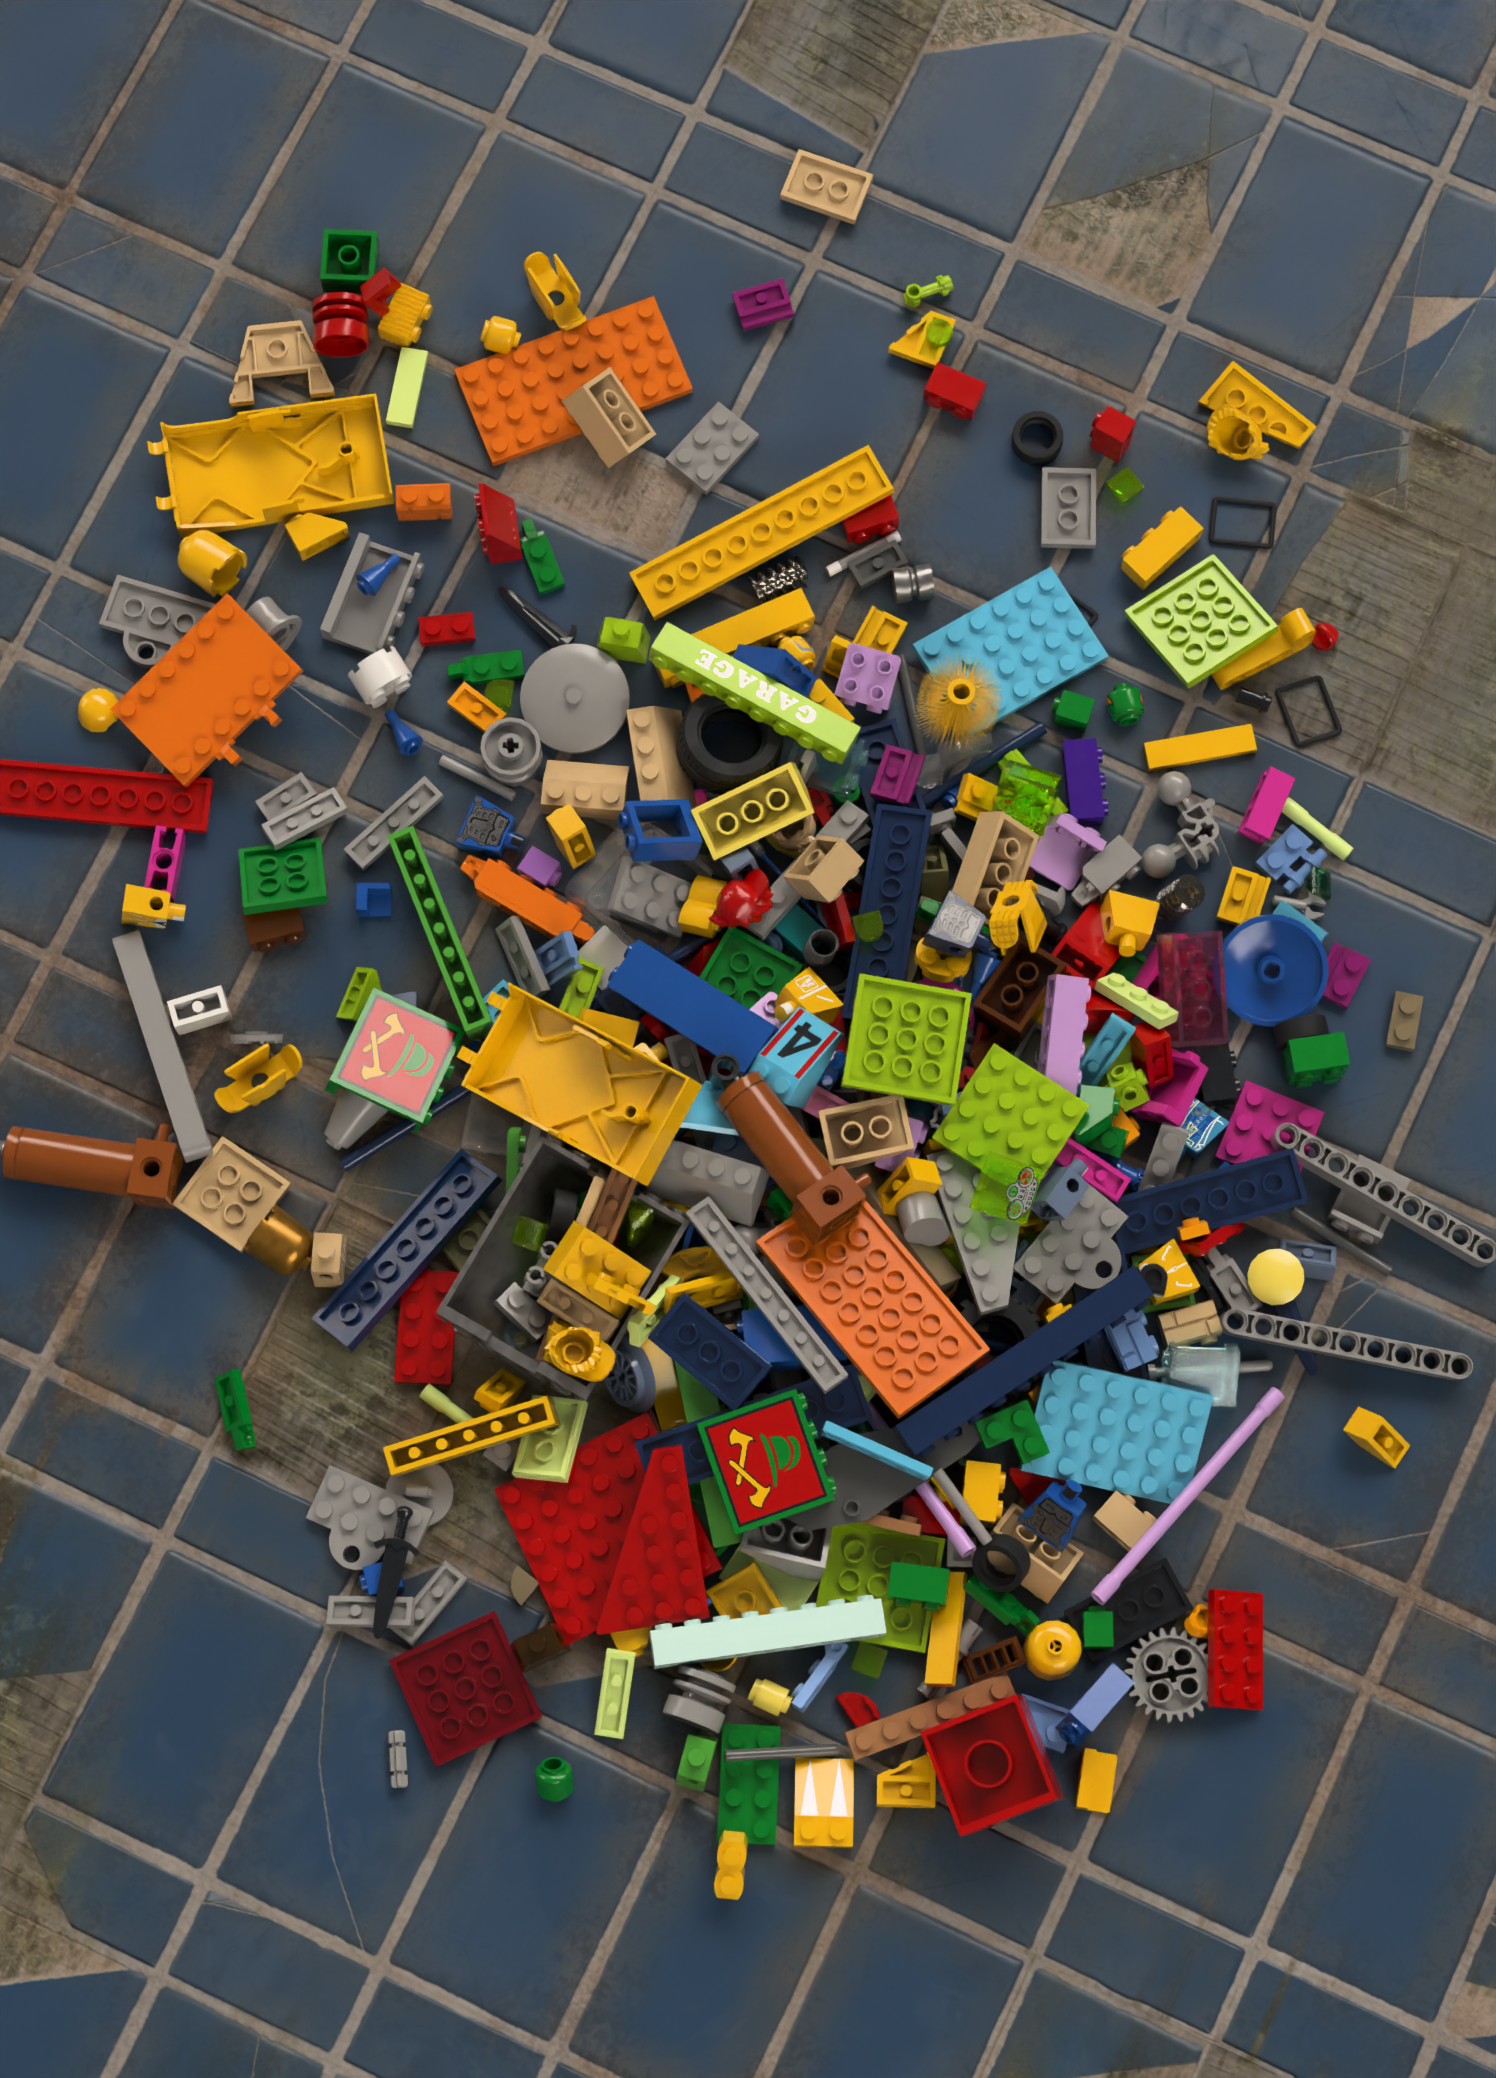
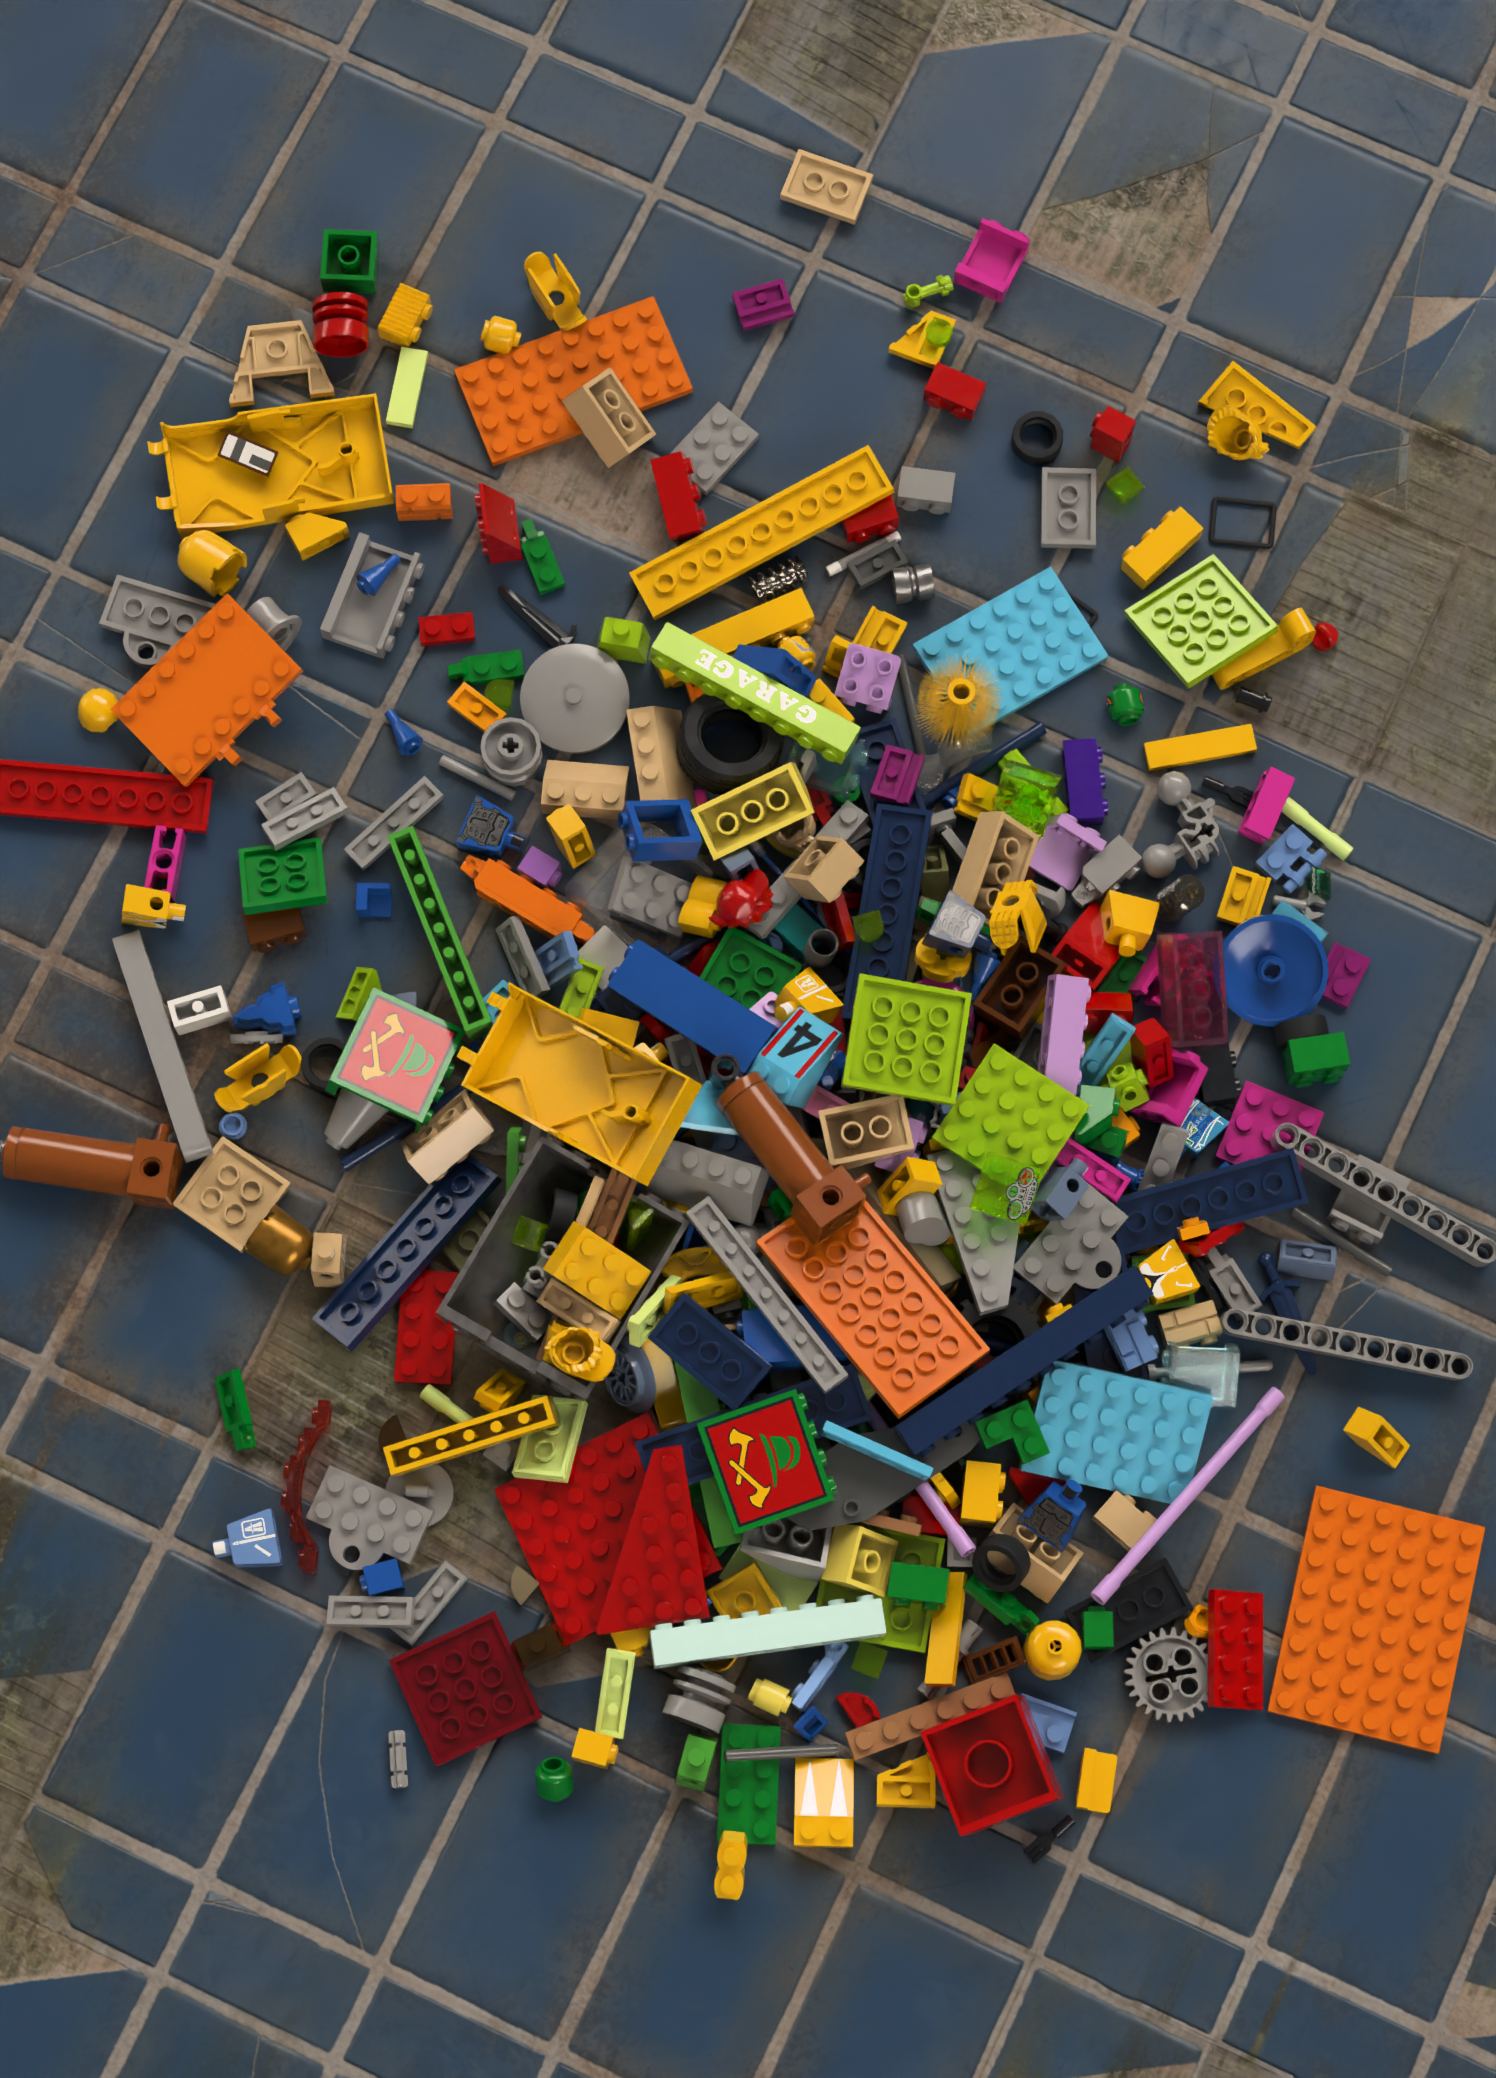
white brick [348,646,412,708] -> none
red panel [360,268,401,318] -> none
black sword [373,1506,420,1639] -> none
yellow wing [584,1272,656,1316] -> none
light grey bar [932,1468,992,1546] -> none
green brick [1051,690,1095,733] -> none
window [1055,1663,1135,1747] -> none
yellowish green plate [1094,973,1179,1029] -> none
black tile [1140,1264,1168,1296] -> none
light yellow dish [1247,1249,1304,1306] -> none
black piece [1275,675,1342,747] -> none
dark tan plate [1385,991,1424,1052] -> none
none -> medium blue torso [213,1508,284,1568]
none -> slope [217,431,278,477]
none -> medium blue plate [219,1112,247,1140]
none -> blue rock [232,981,302,1037]
none -> clear red piece [281,1400,333,1576]
none -> black tyre [301,1037,346,1093]
none -> dark brown tile [378,1414,407,1452]
none -> tan slope [400,1089,494,1185]
none -> yellow brick [571,1728,619,1769]
none -> red brick [650,451,707,542]
none -> blue slope [793,1705,828,1743]
none -> light yellow slope [821,1524,899,1597]
none -> light grey brick [897,466,955,515]
none -> dark pink panel [953,218,1030,304]
none -> black piece [1023,1815,1076,1864]
none -> black piece [1201,775,1254,809]
none -> orange plate [1266,1485,1485,1754]

